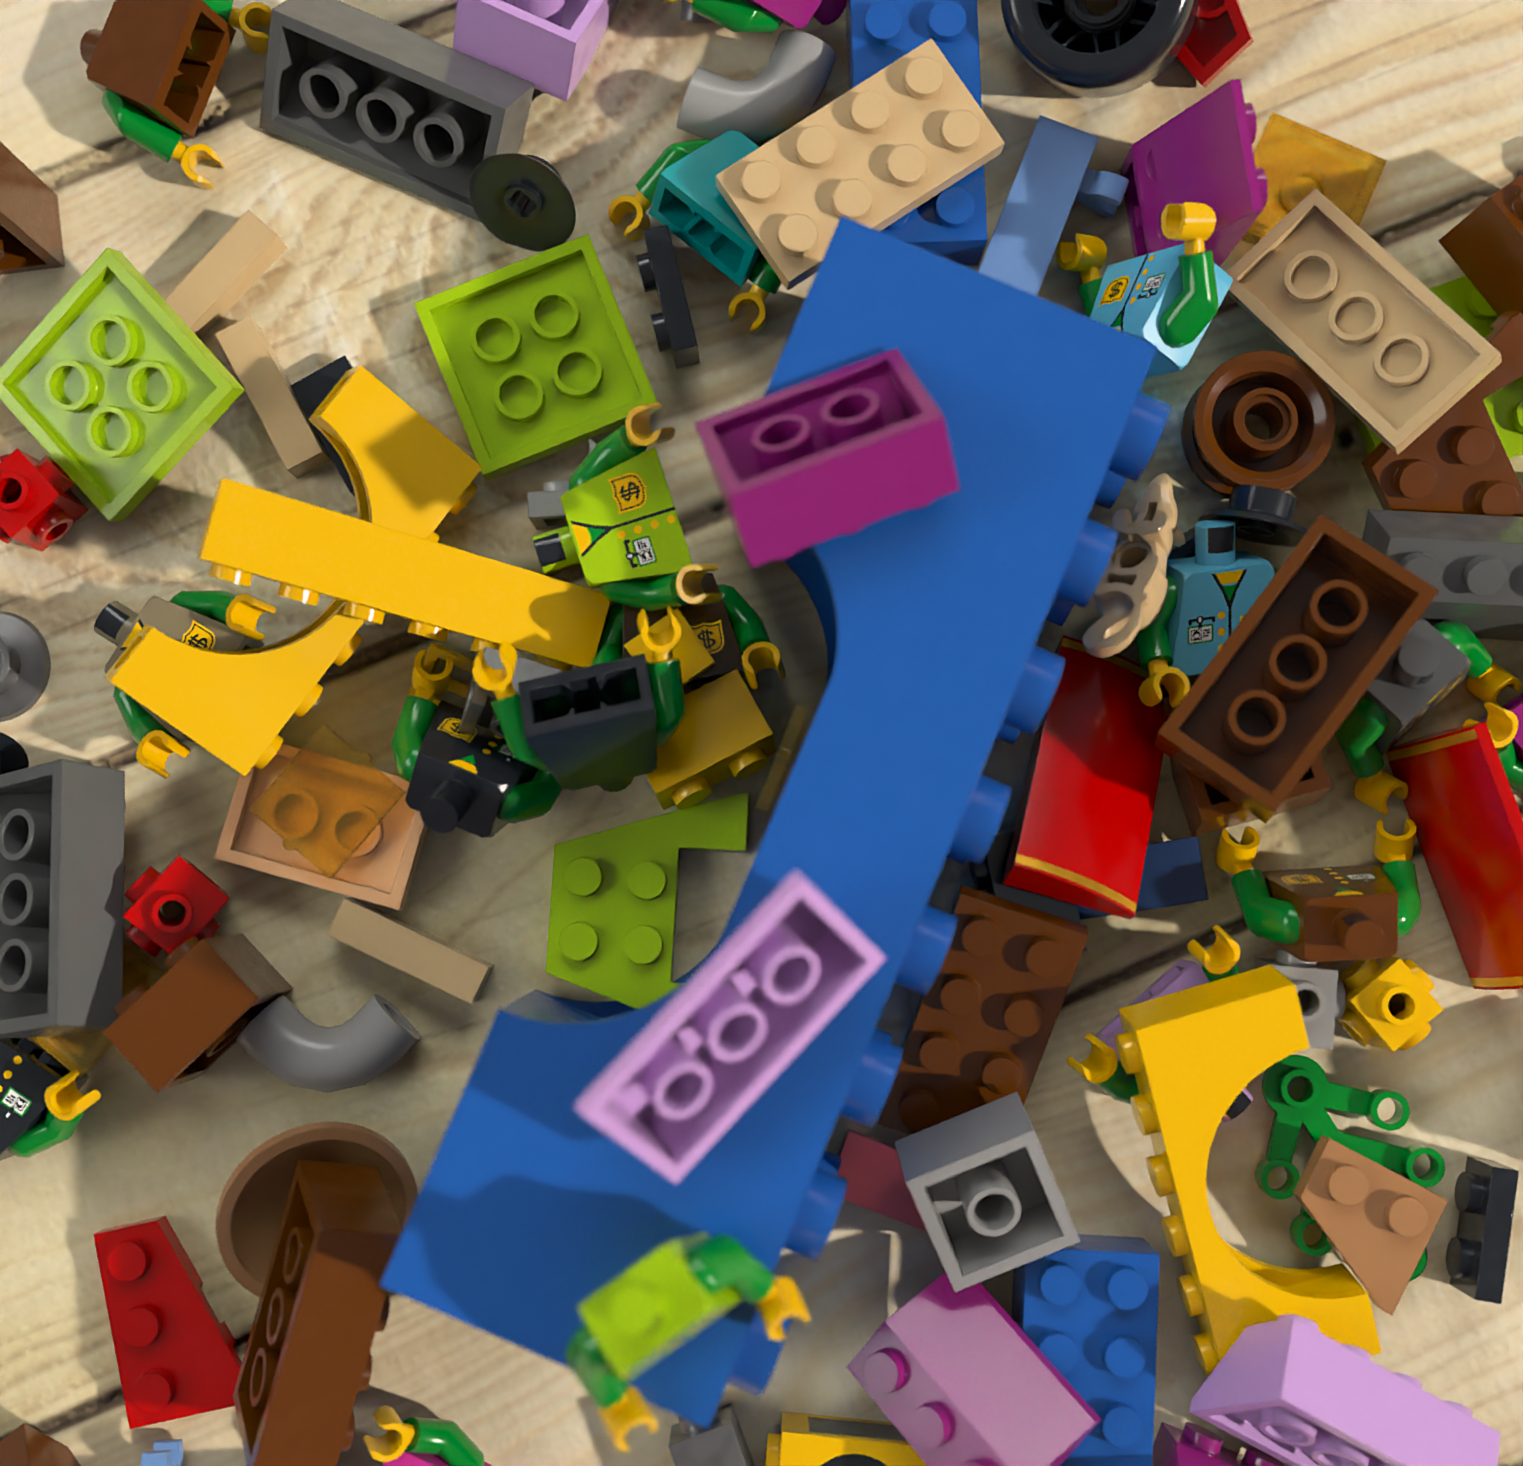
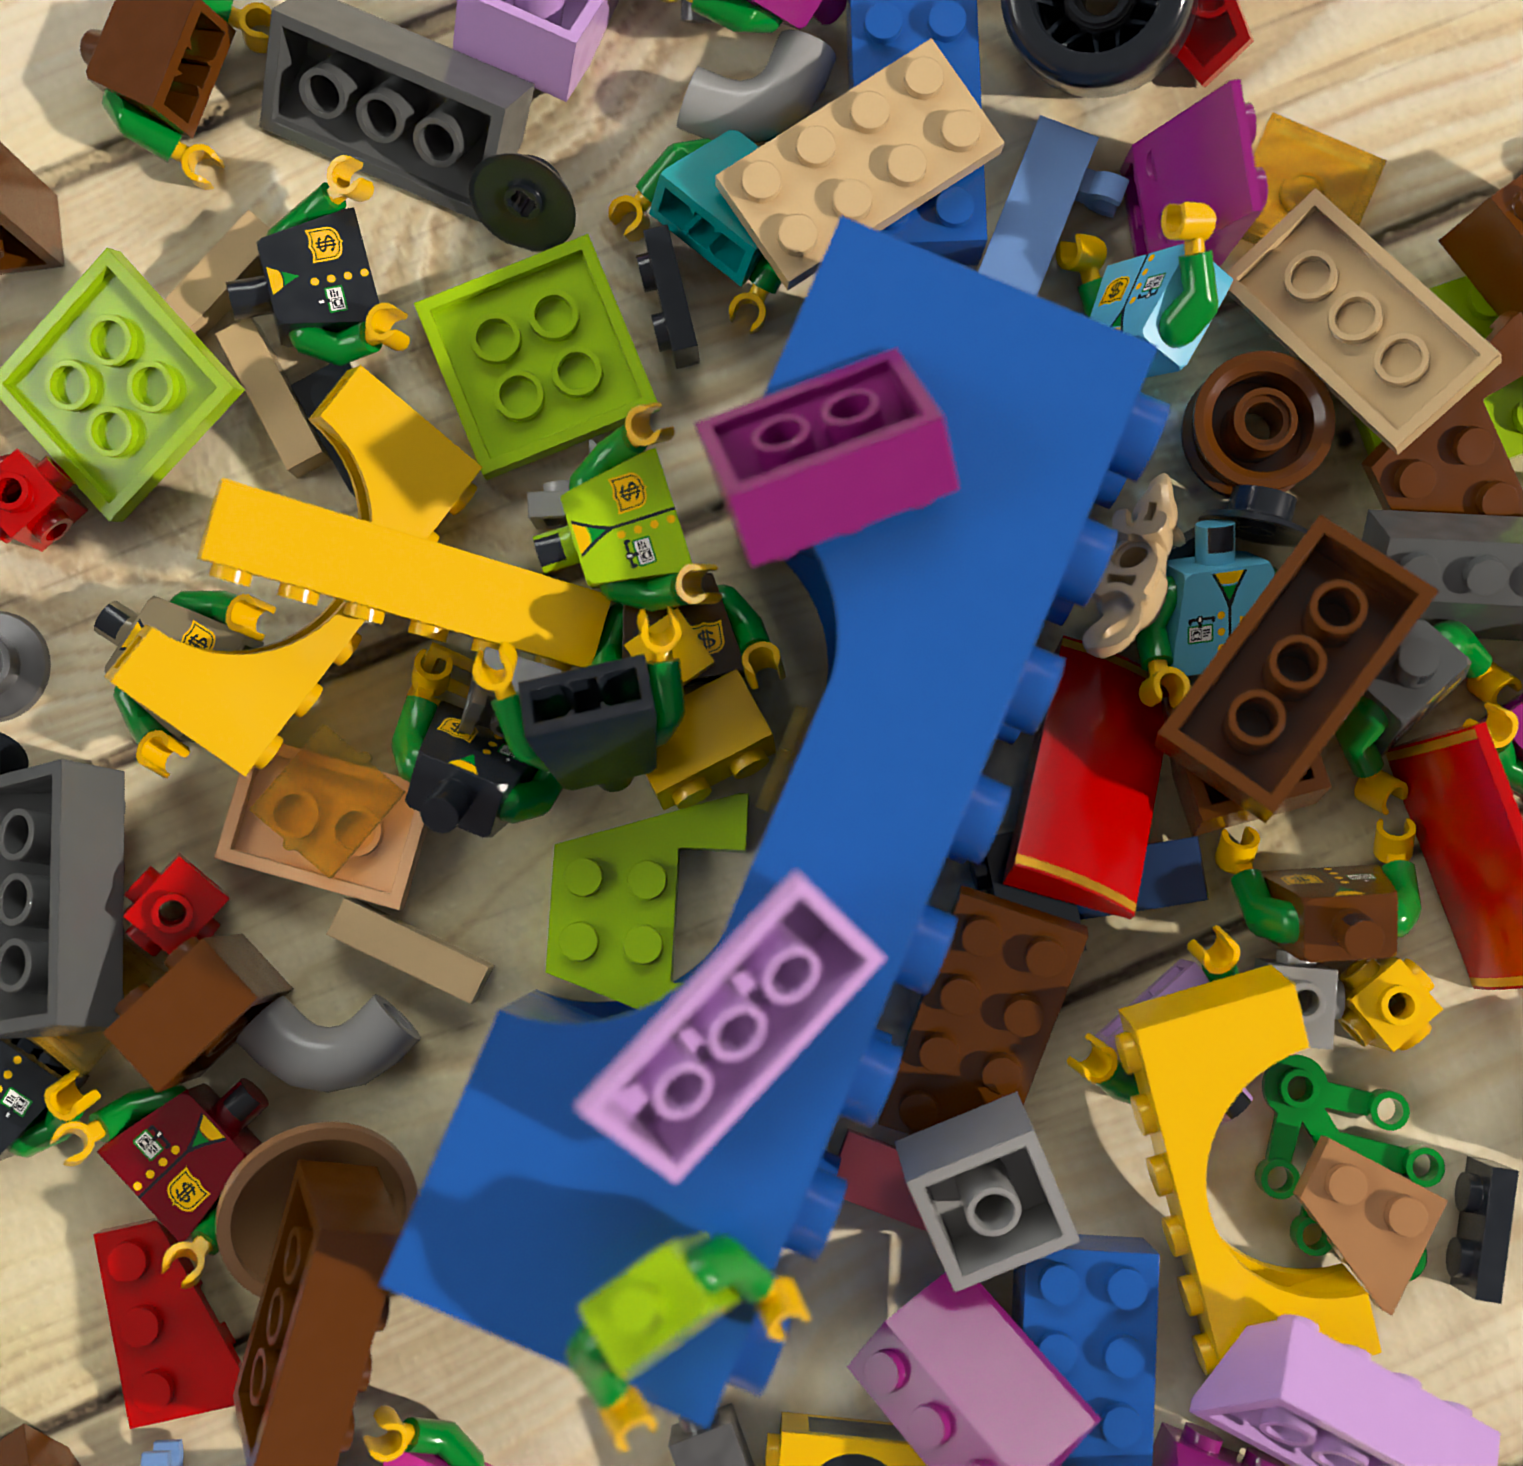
none -> torso [50,1078,269,1289]
none -> torso [226,155,410,366]

